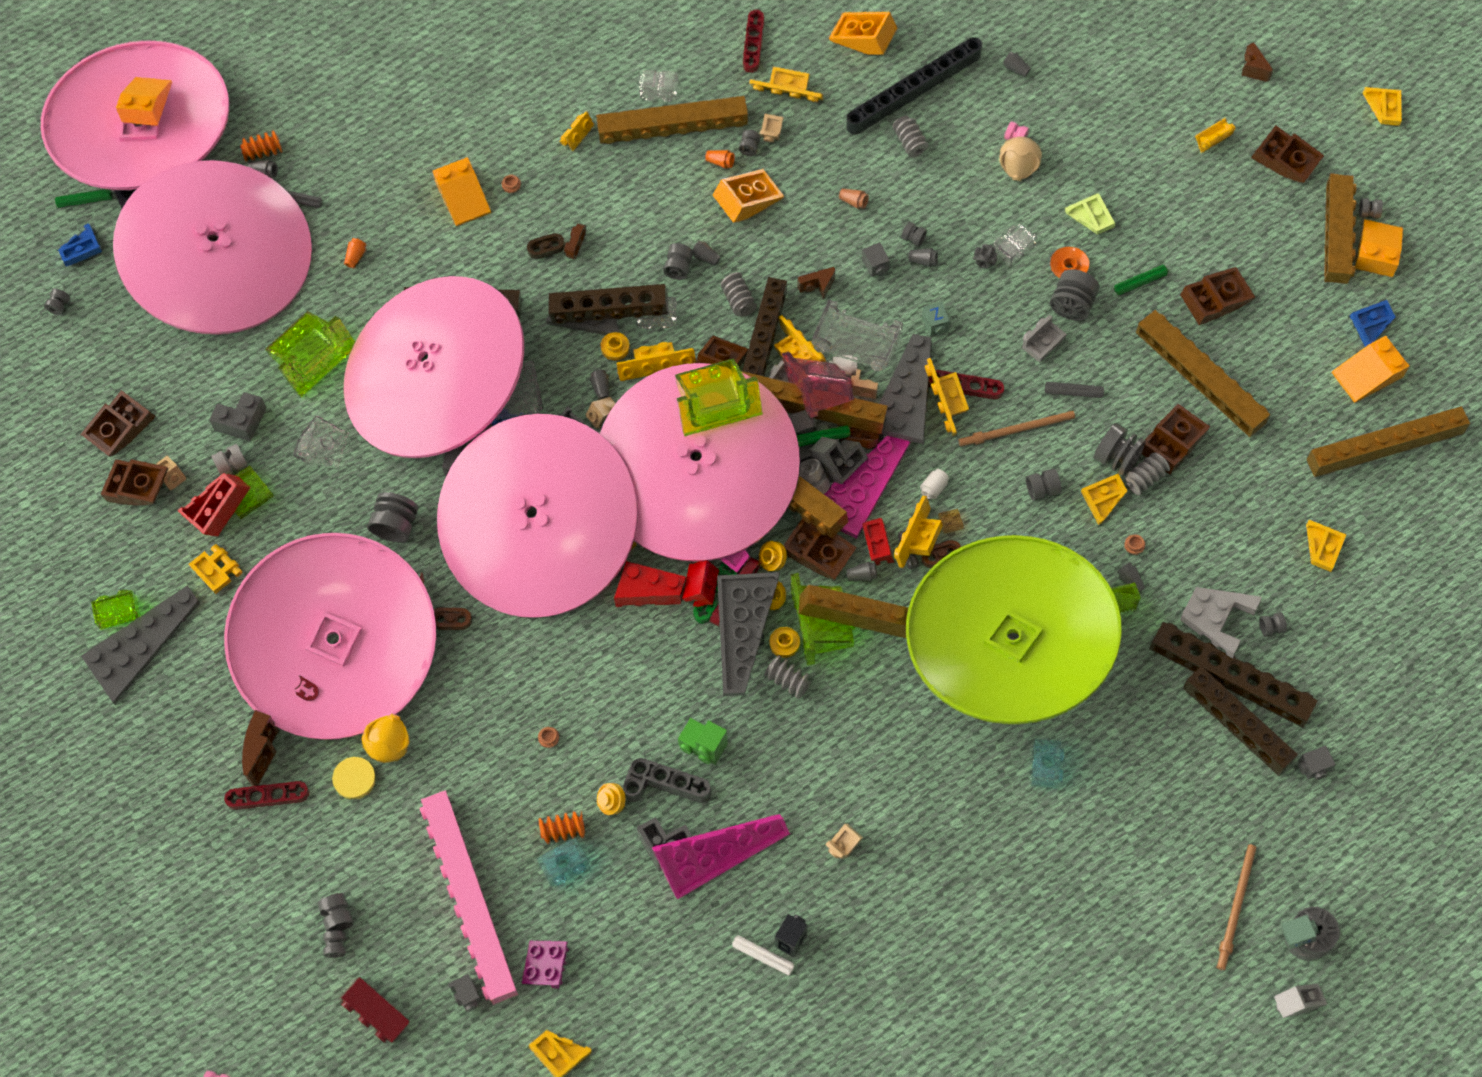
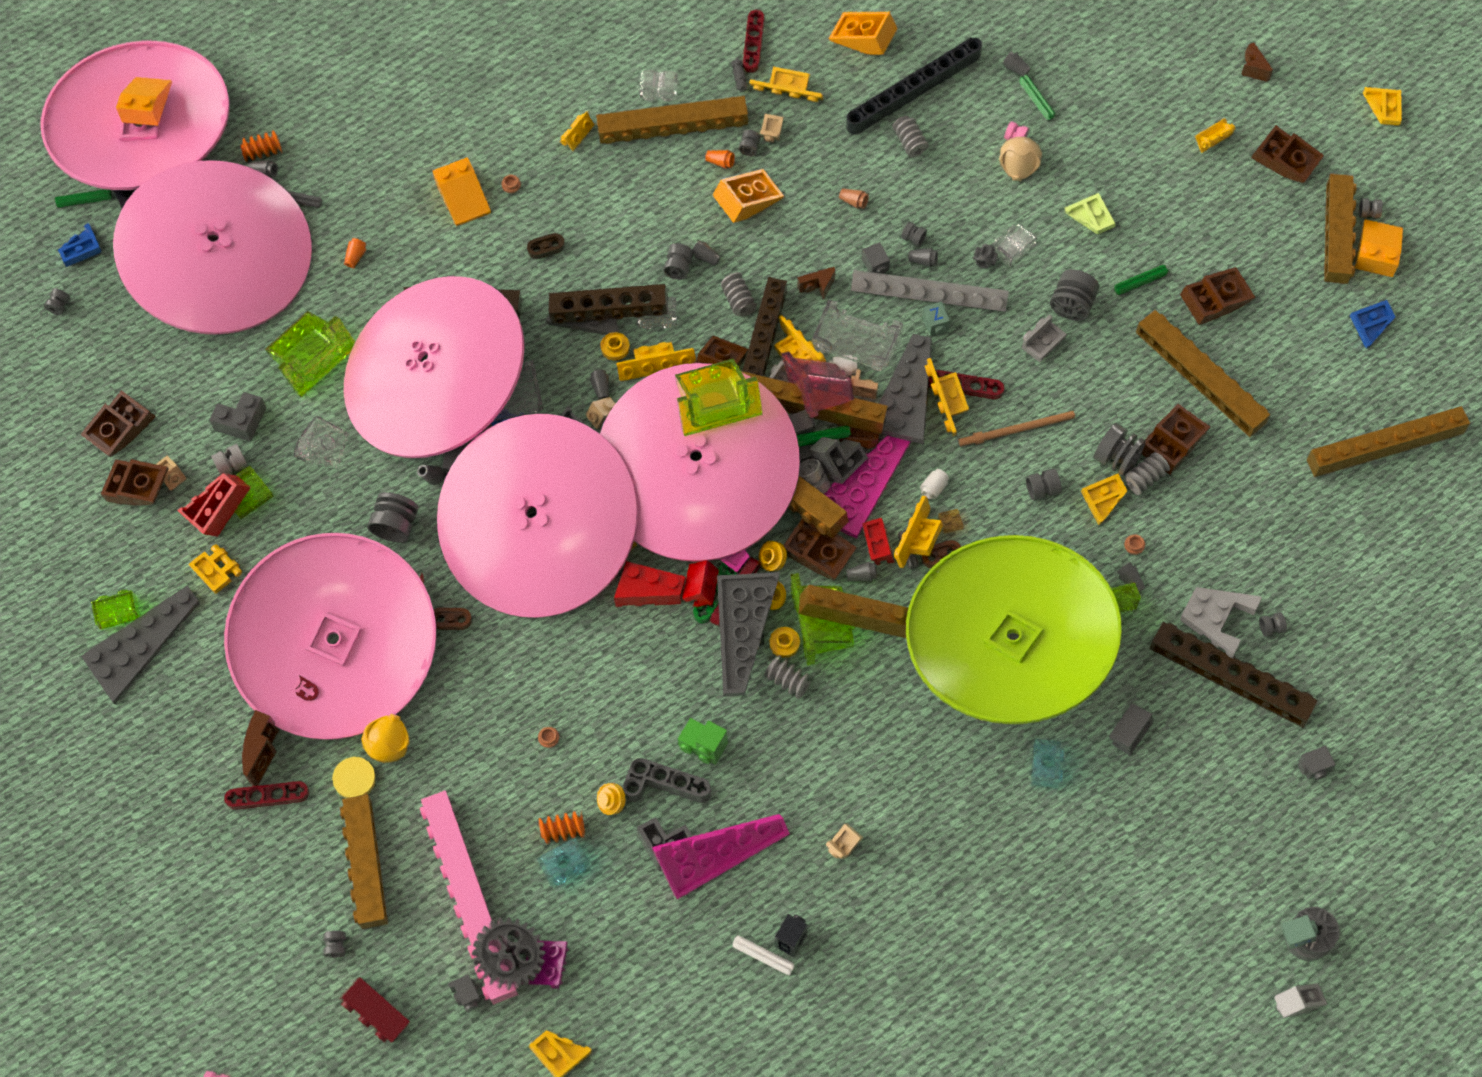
dark grey wheel [317,893,354,932] -> none
reddish brown plate [564,223,587,260] -> none
dark grey axle [1045,381,1104,398] -> none
orange dish [1050,247,1089,278] -> none
dark brown brick [1183,666,1298,776] -> none
medium nougat bar [1217,845,1257,971] -> none
yellow wing [1306,520,1346,572] -> none
light orange slope [1331,336,1409,403] -> none
none -> pearl gold brick [340,794,388,929]
none -> dark grey cone [417,465,444,485]
none -> dark grey gear [472,917,545,990]
none -> dark grey axle [731,58,747,92]
none -> light grey plate [851,270,1009,312]
none -> axle [1019,75,1055,121]
none -> dark grey hinge [1109,703,1153,756]

